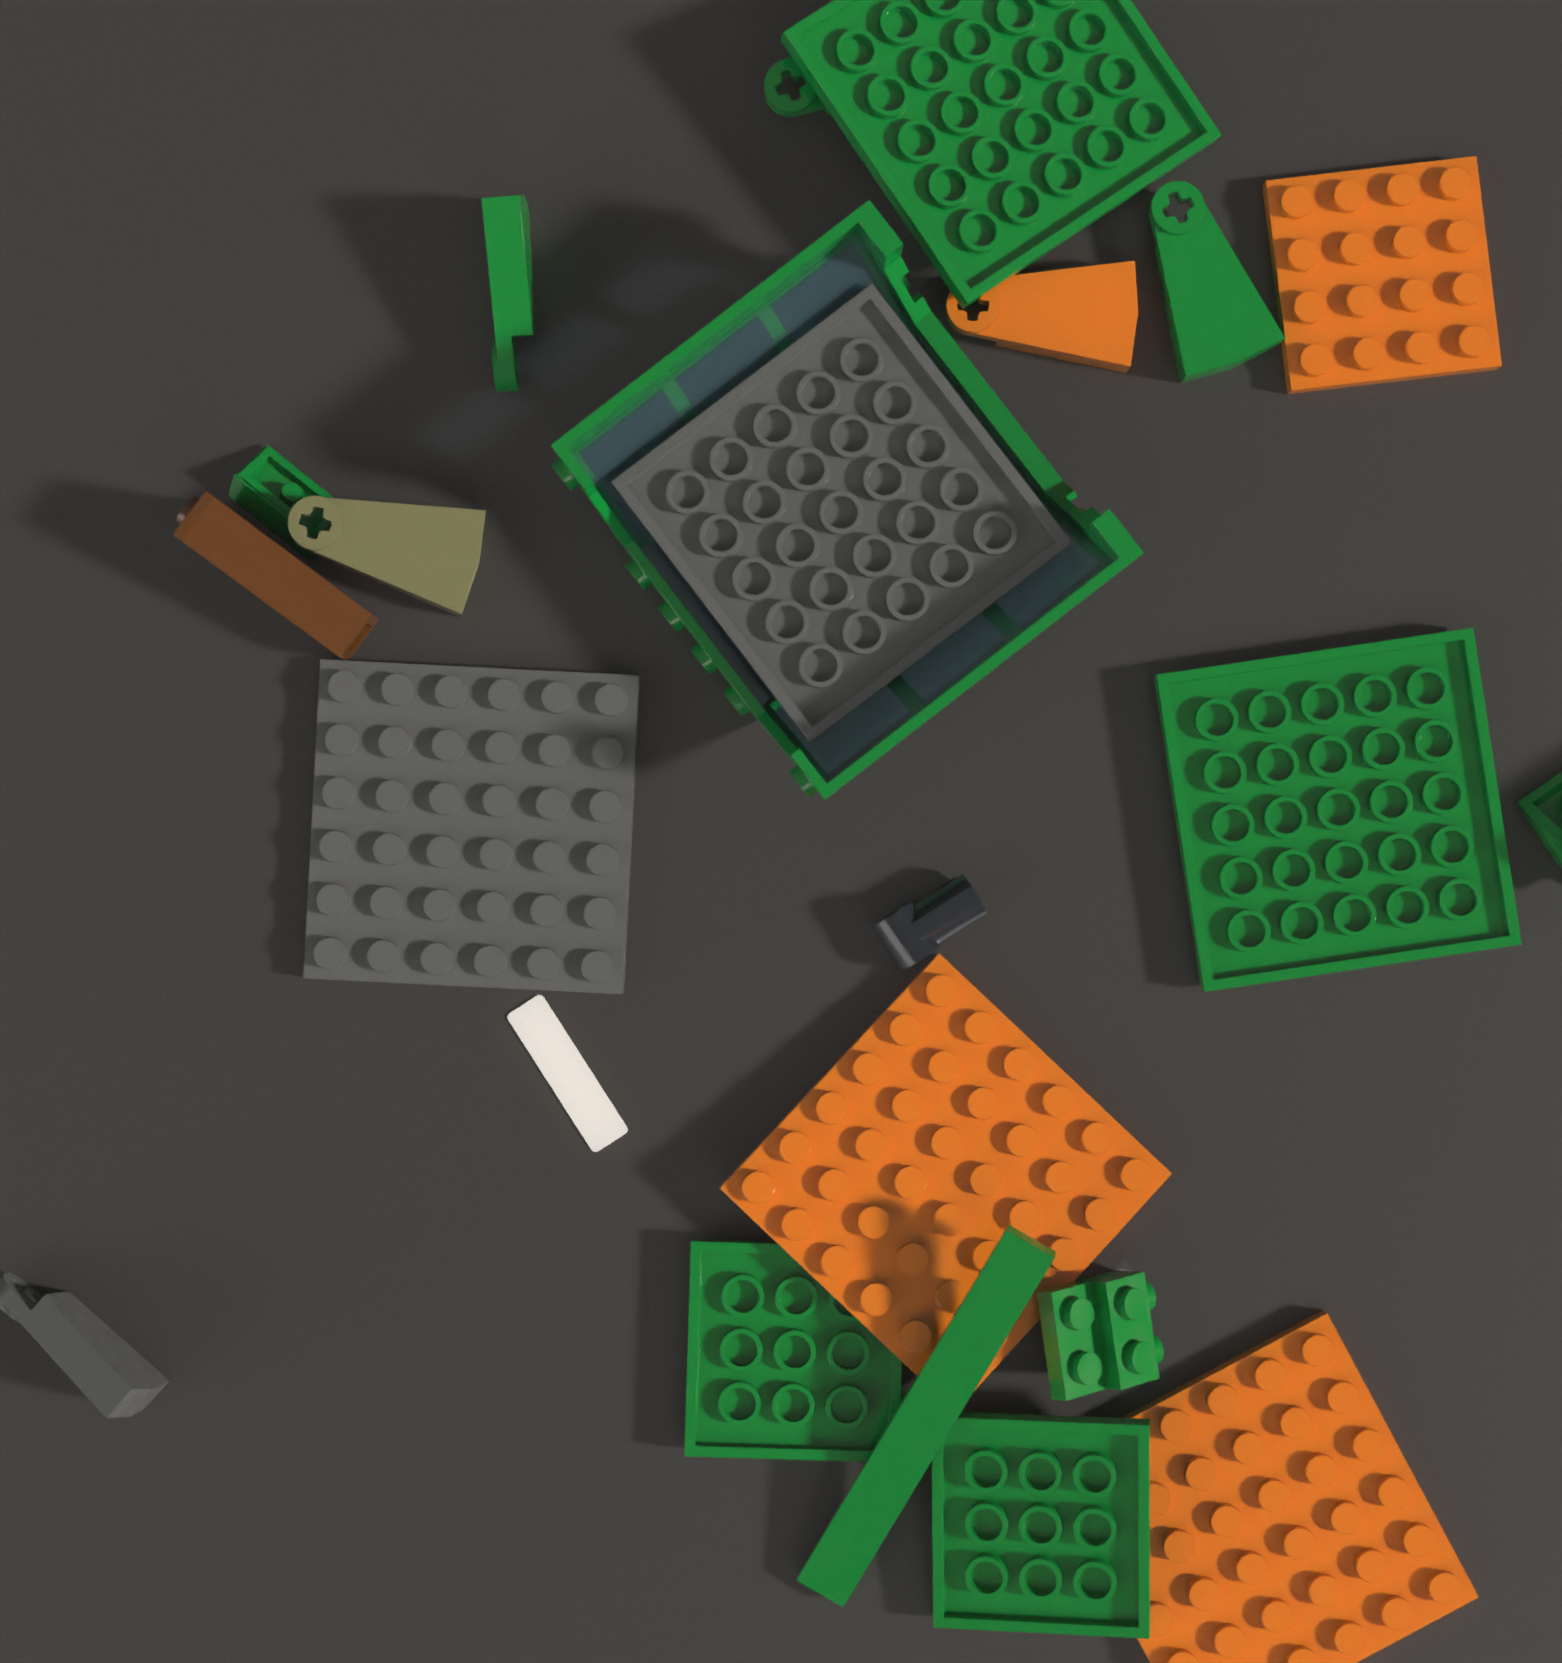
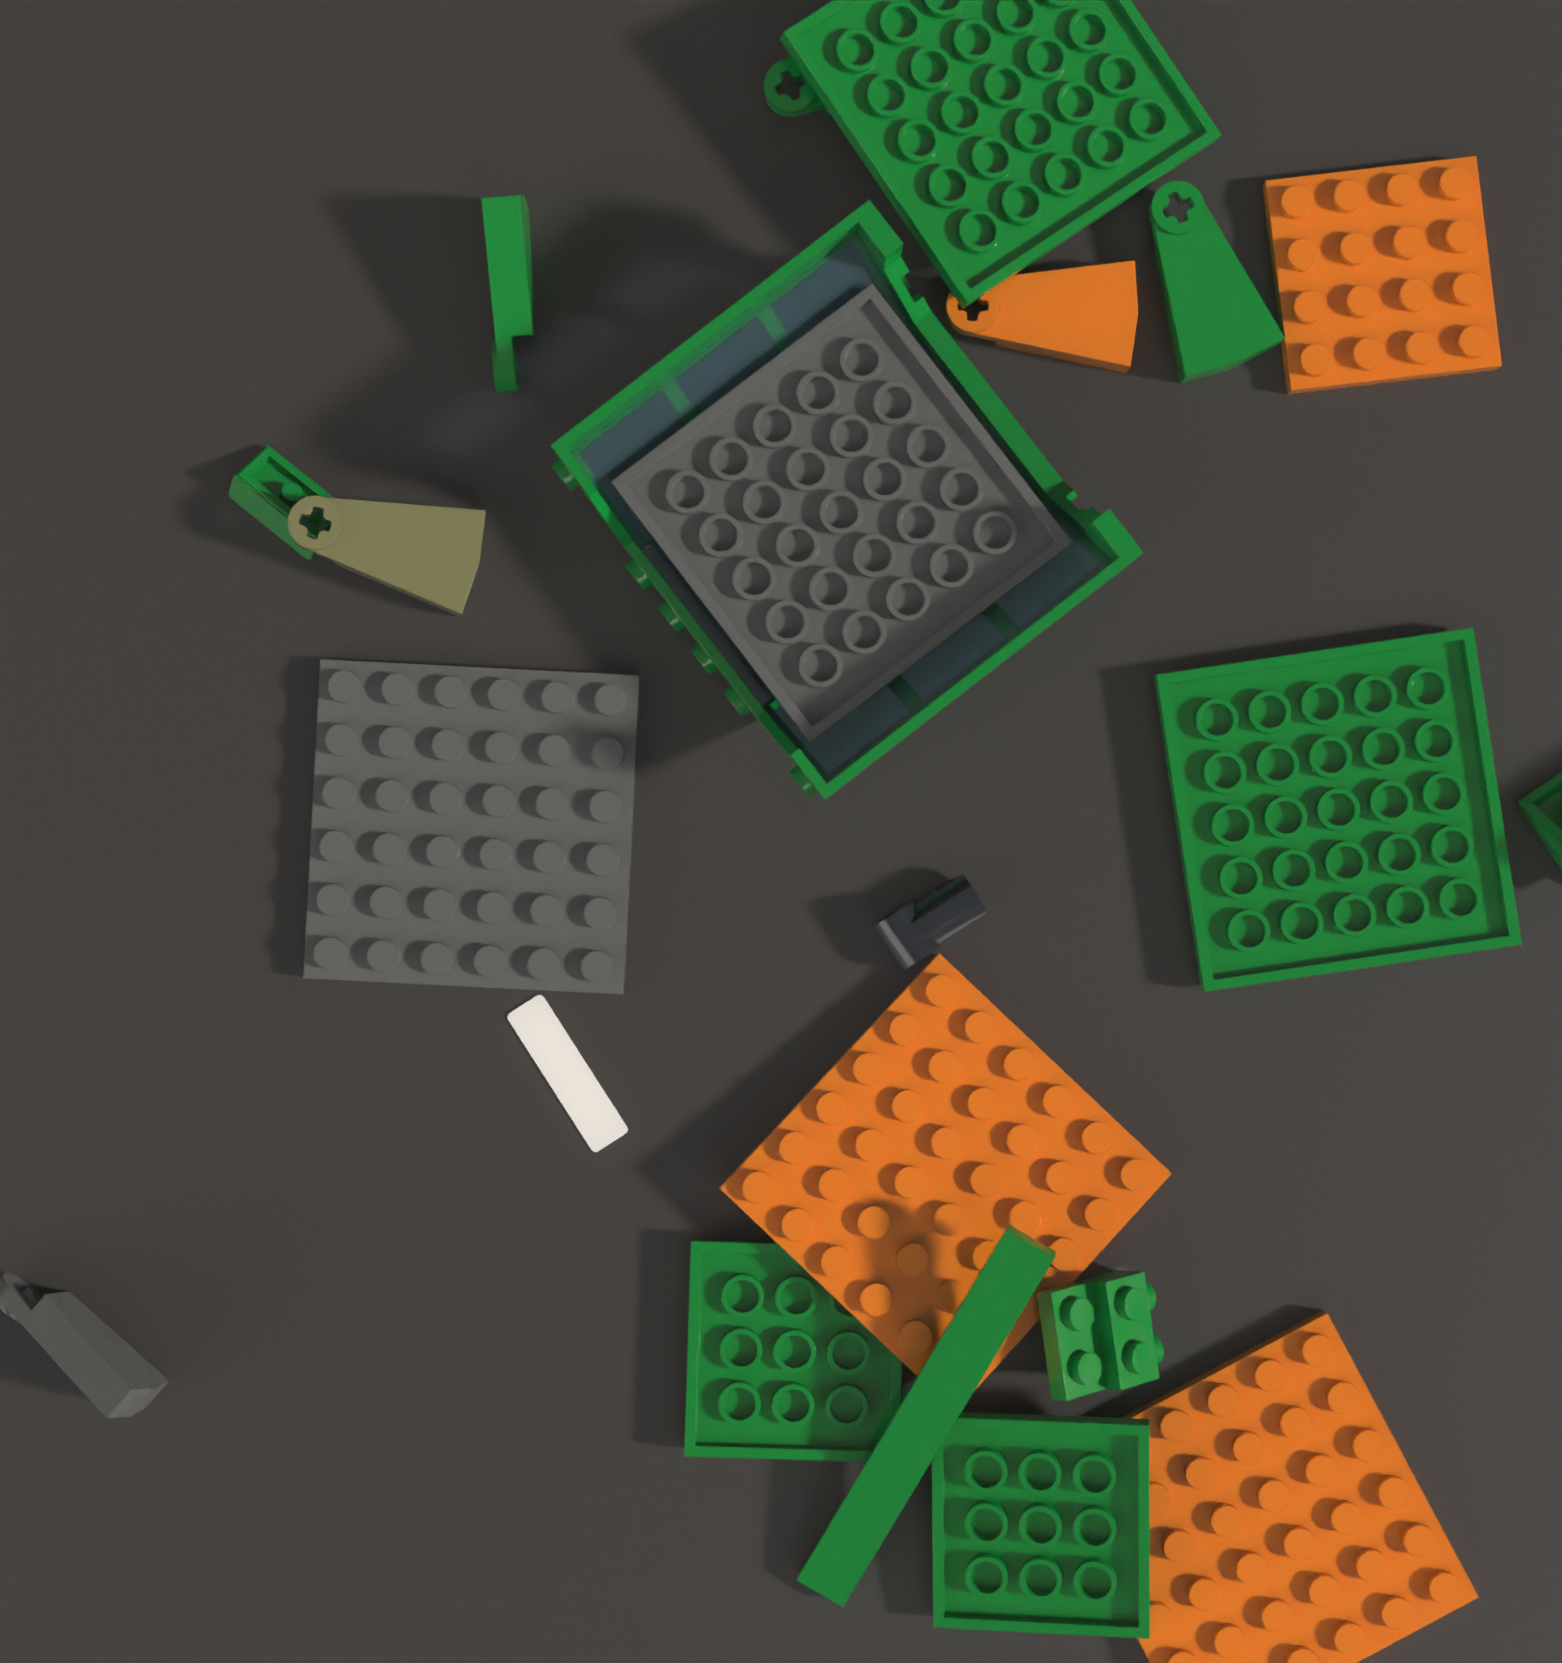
reddish brown slope [173,491,380,661] -> none

